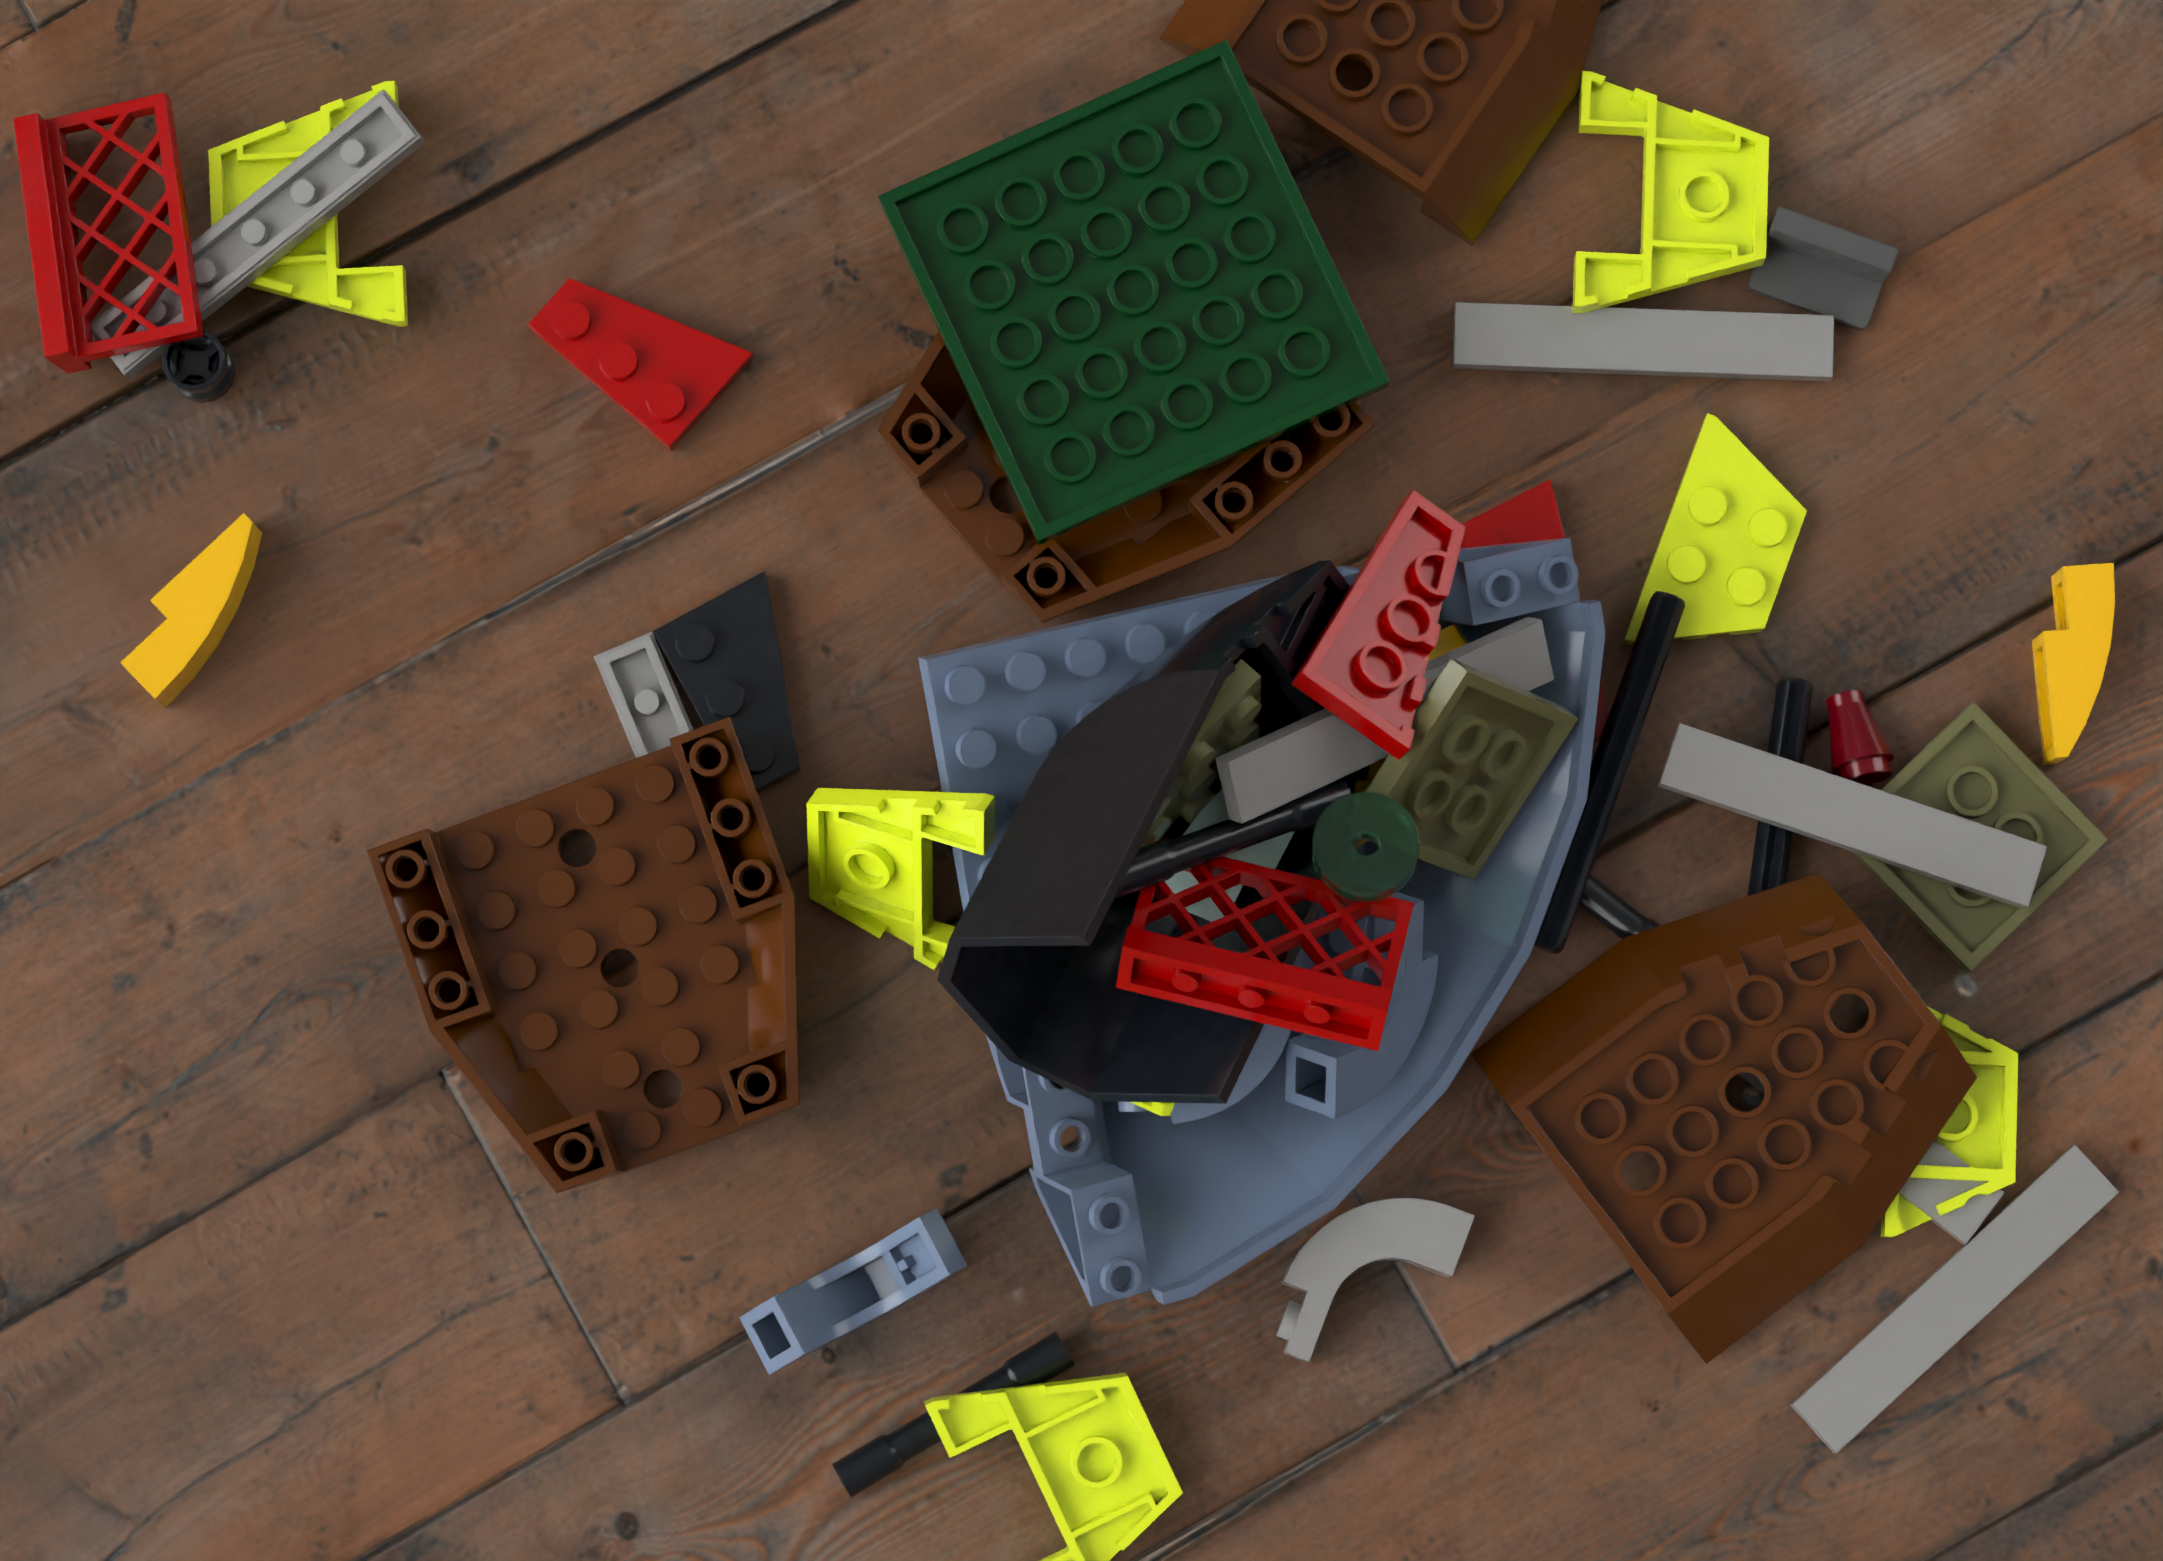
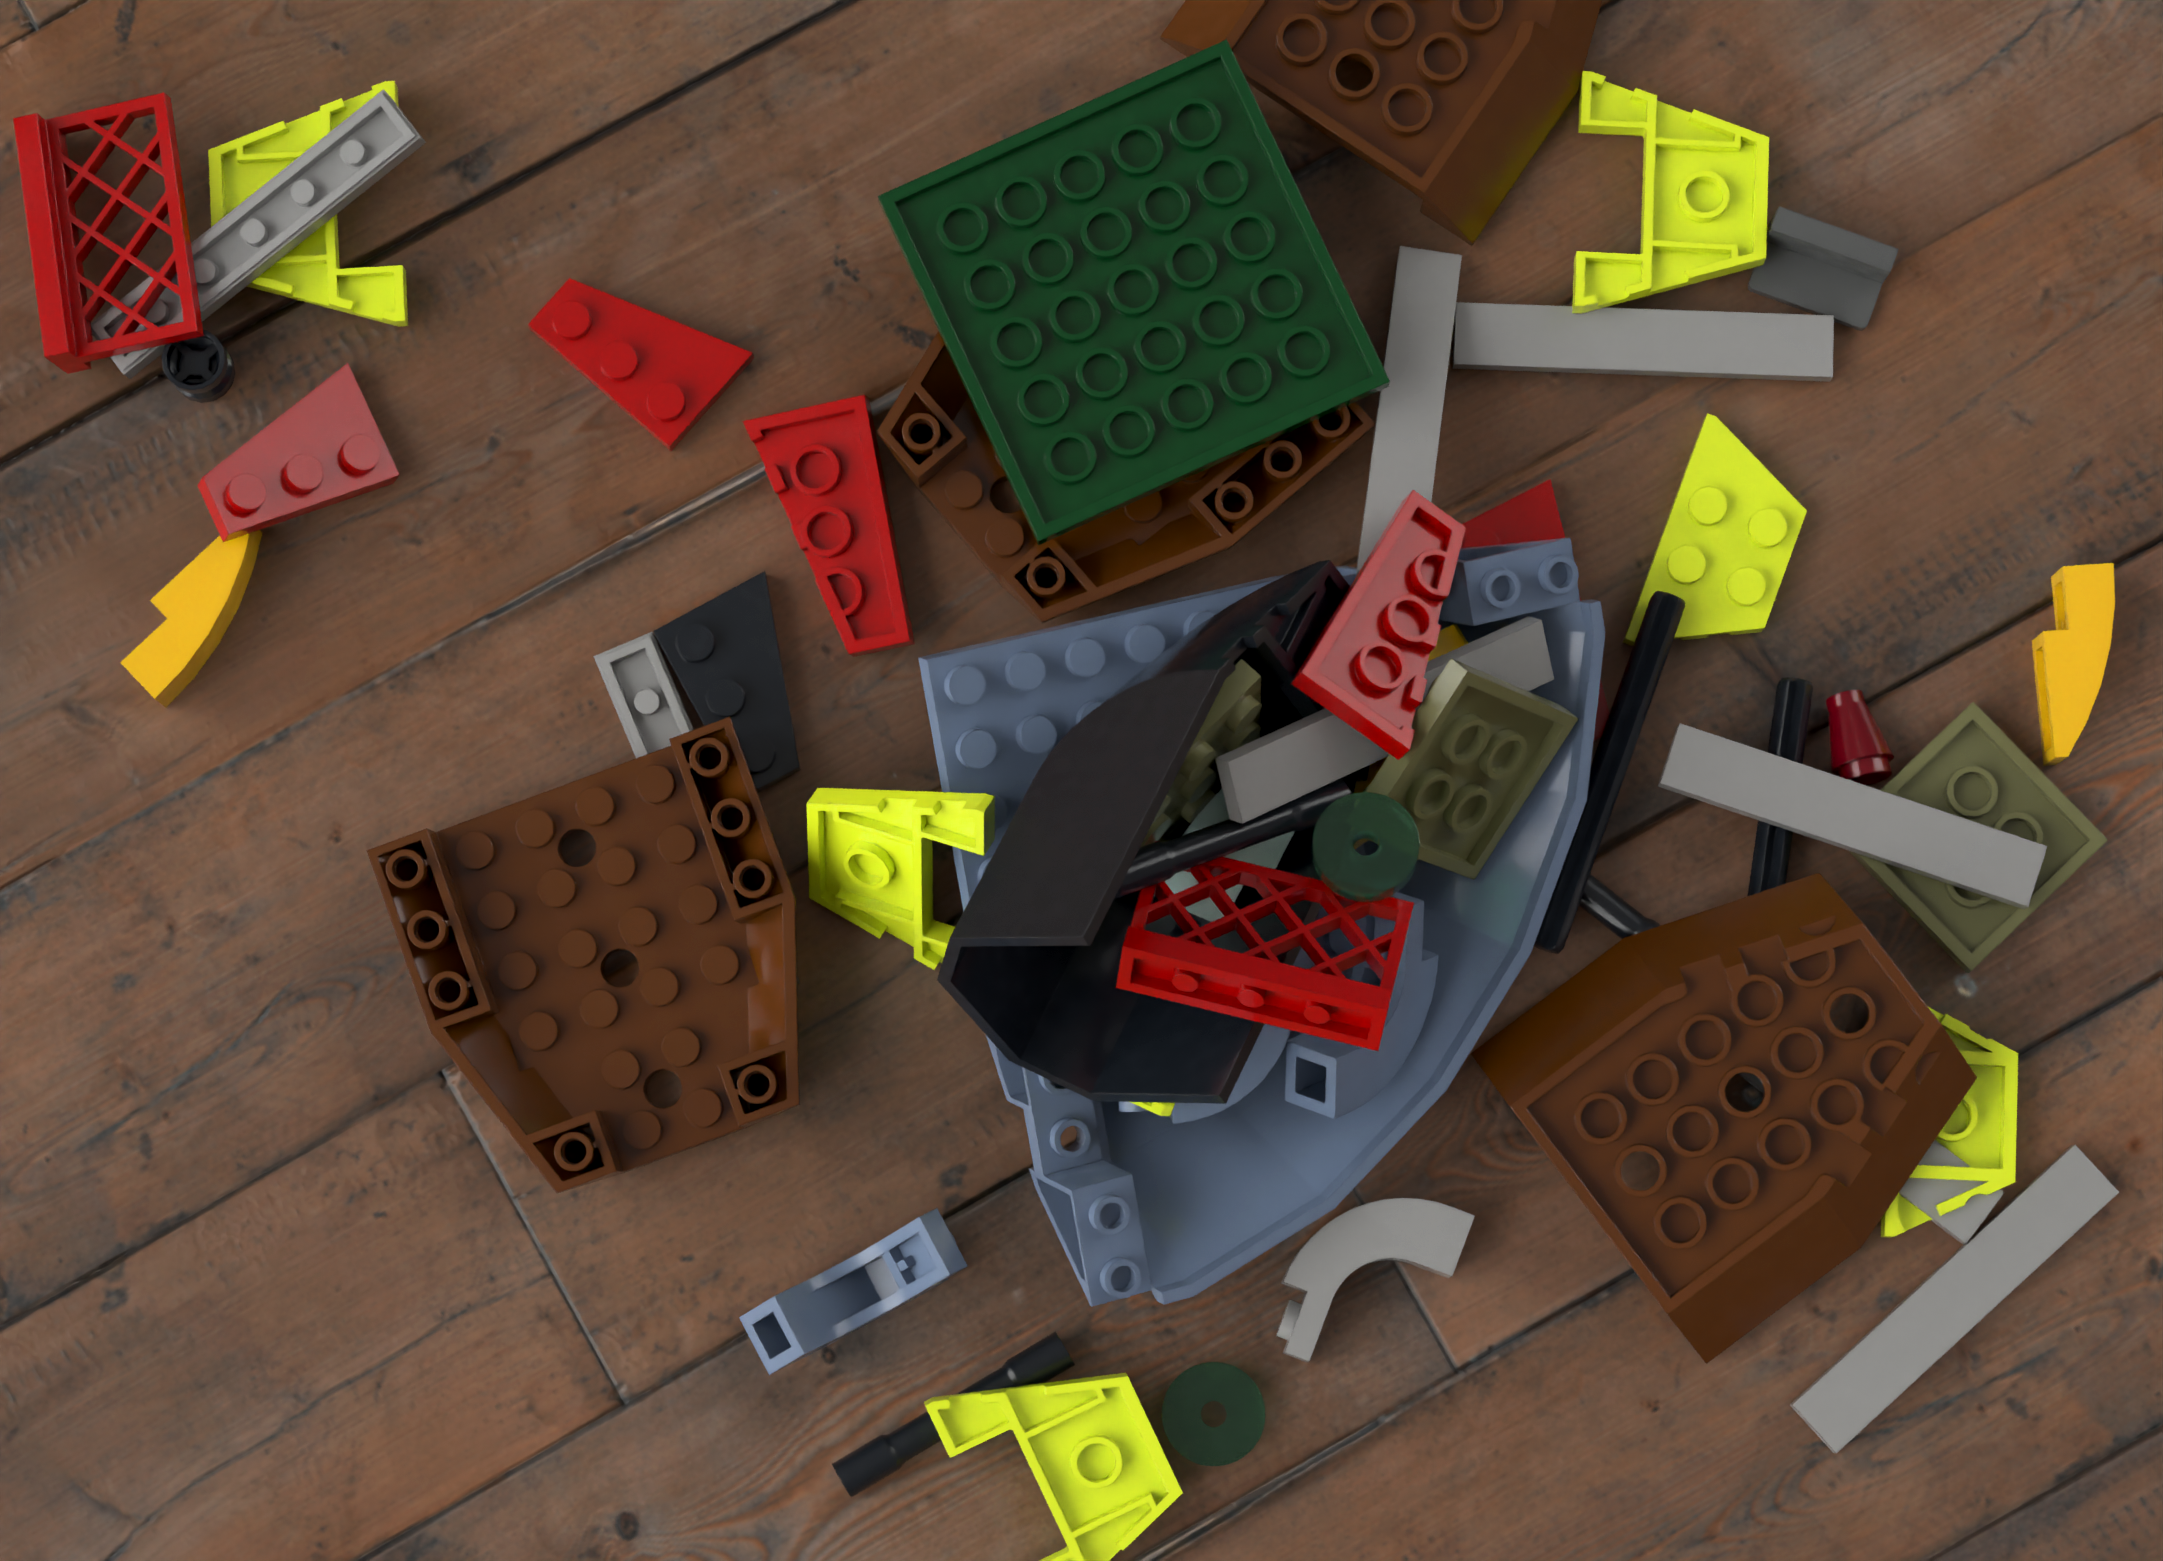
none -> red wing [197,363,400,542]
none -> red wing [743,395,915,657]
none -> clear green piece [1161,1362,1266,1466]
none -> light grey tile [1355,246,1462,578]

